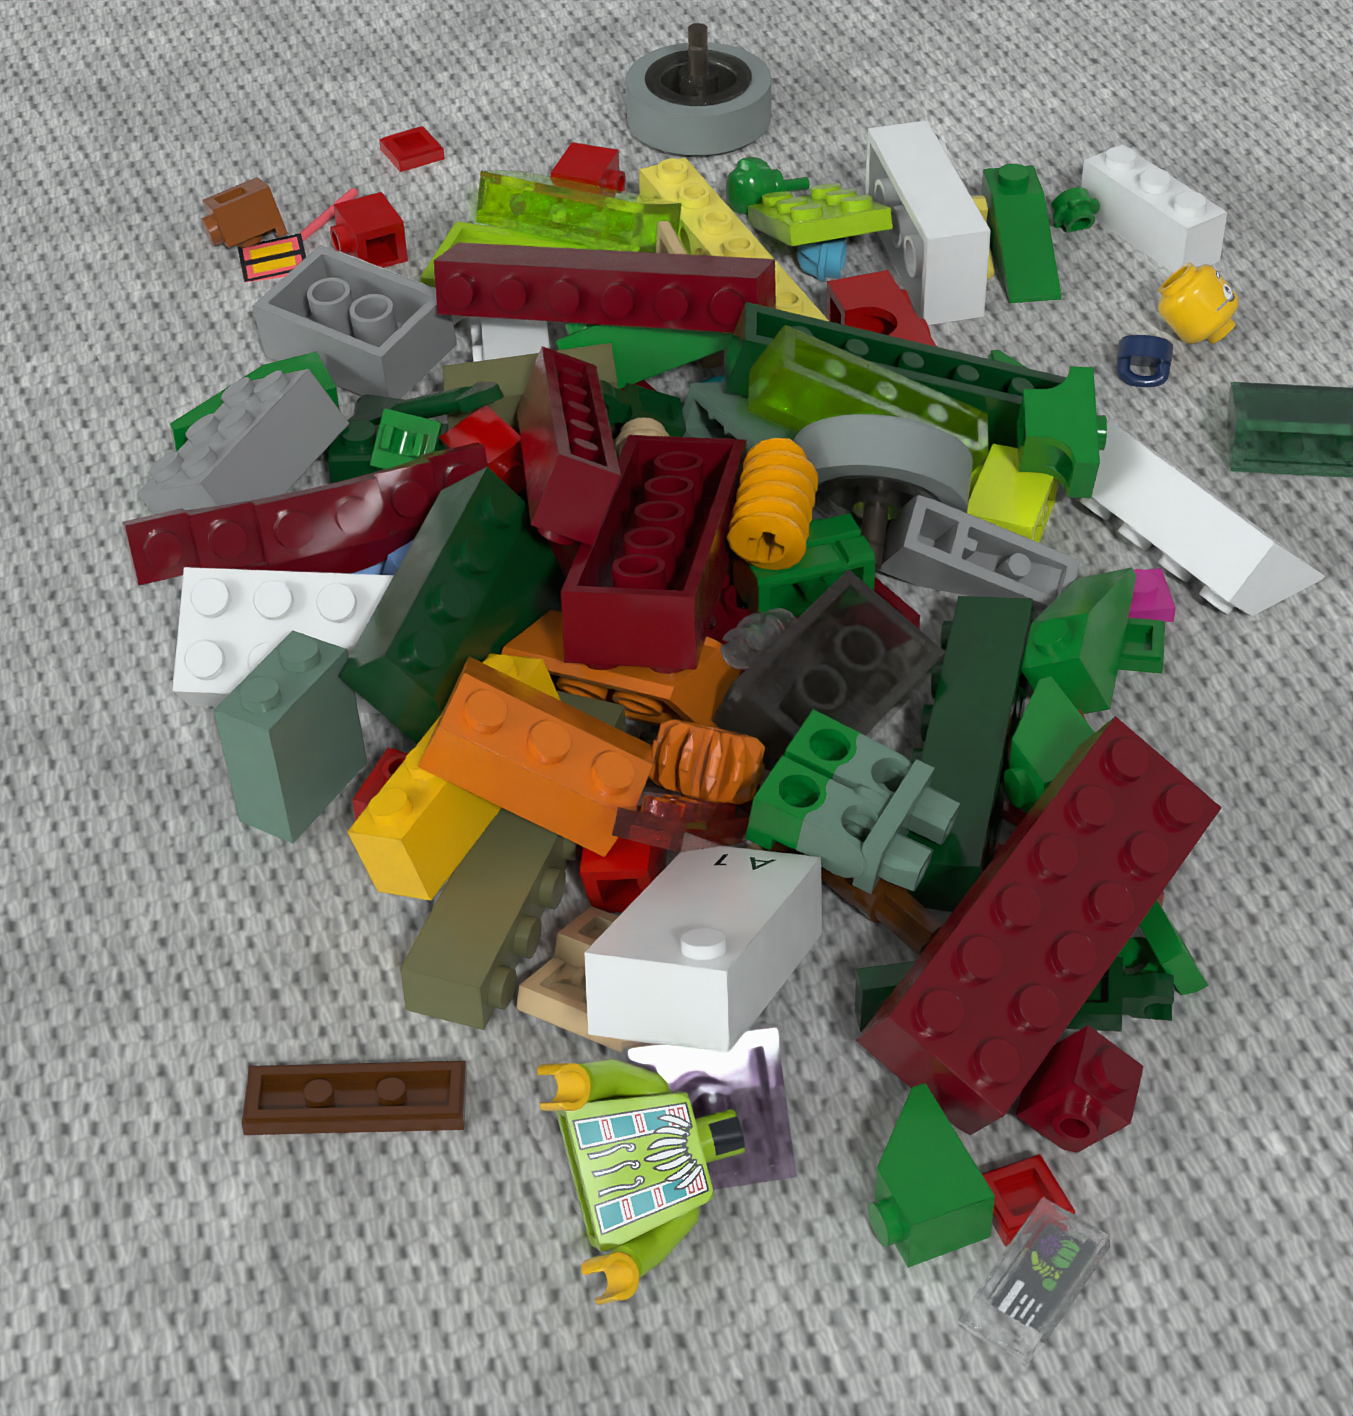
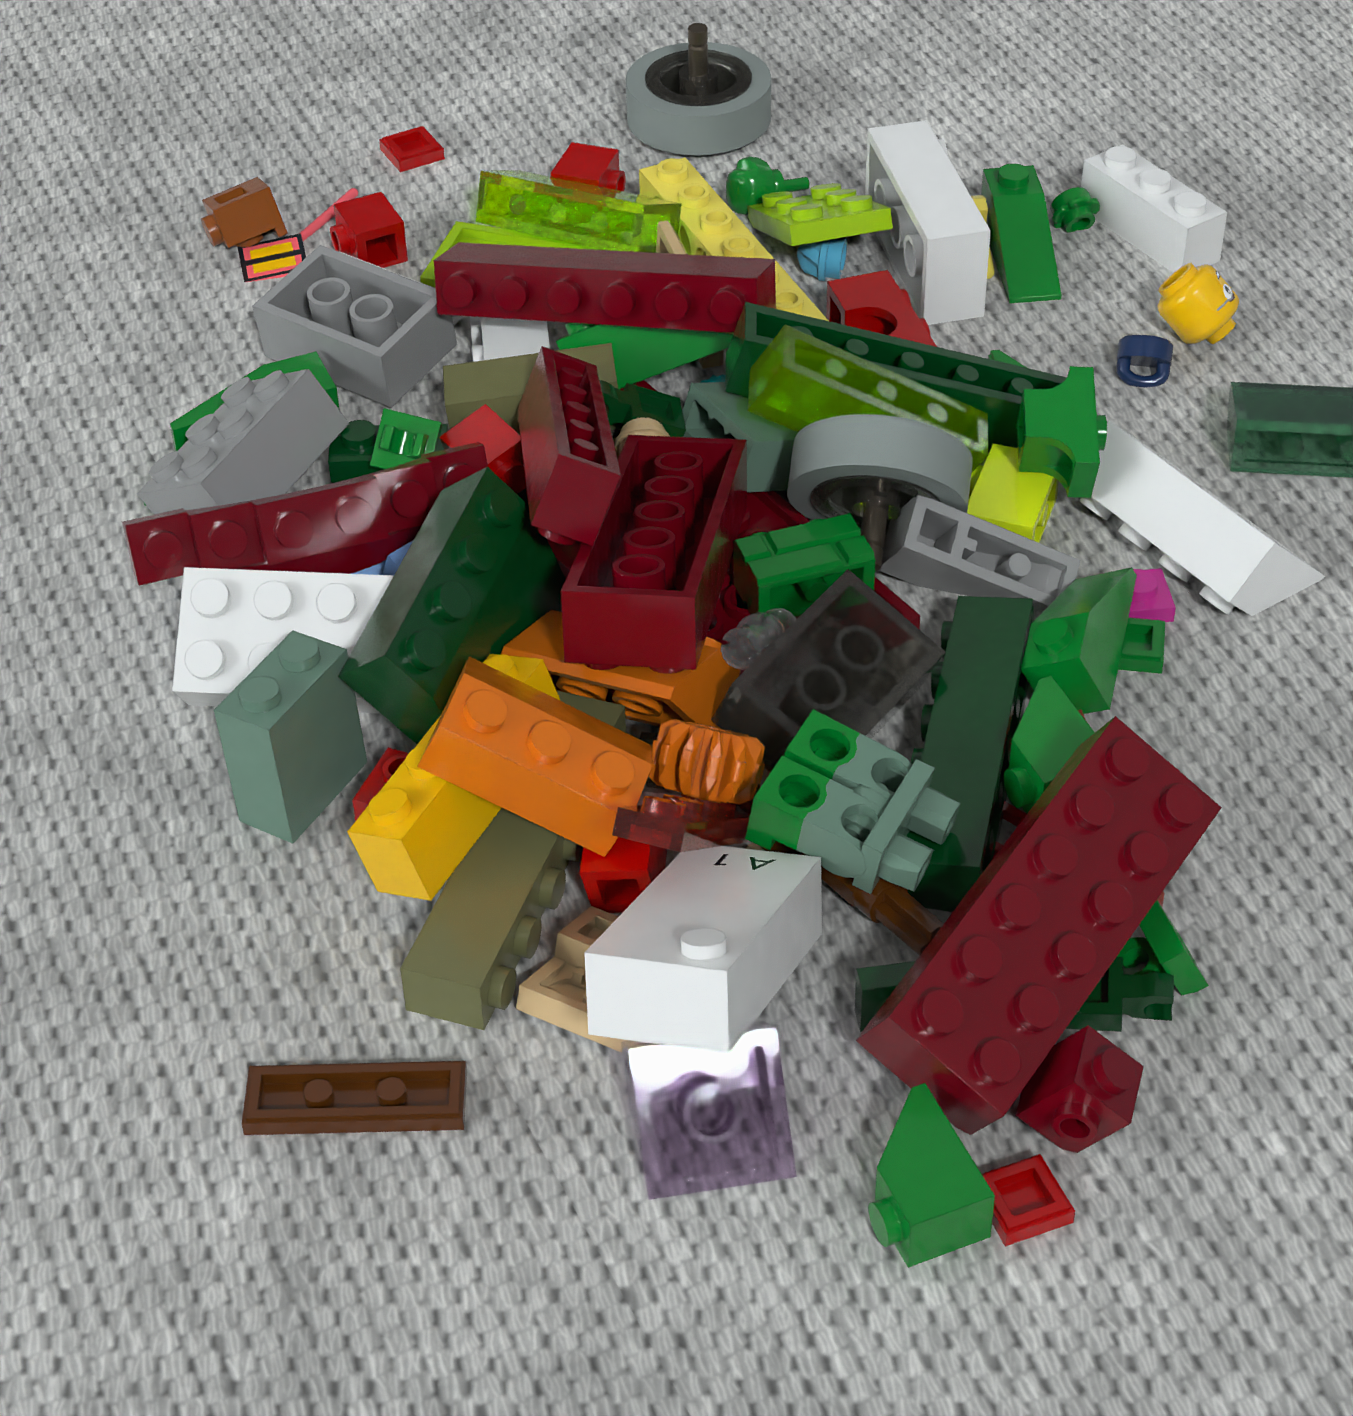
dark green piece [323,381,504,453] -> none
torso [537,1059,745,1305] -> none
light orange piece [727,438,819,570] -> none
clear tile [958,1197,1110,1368] -> none

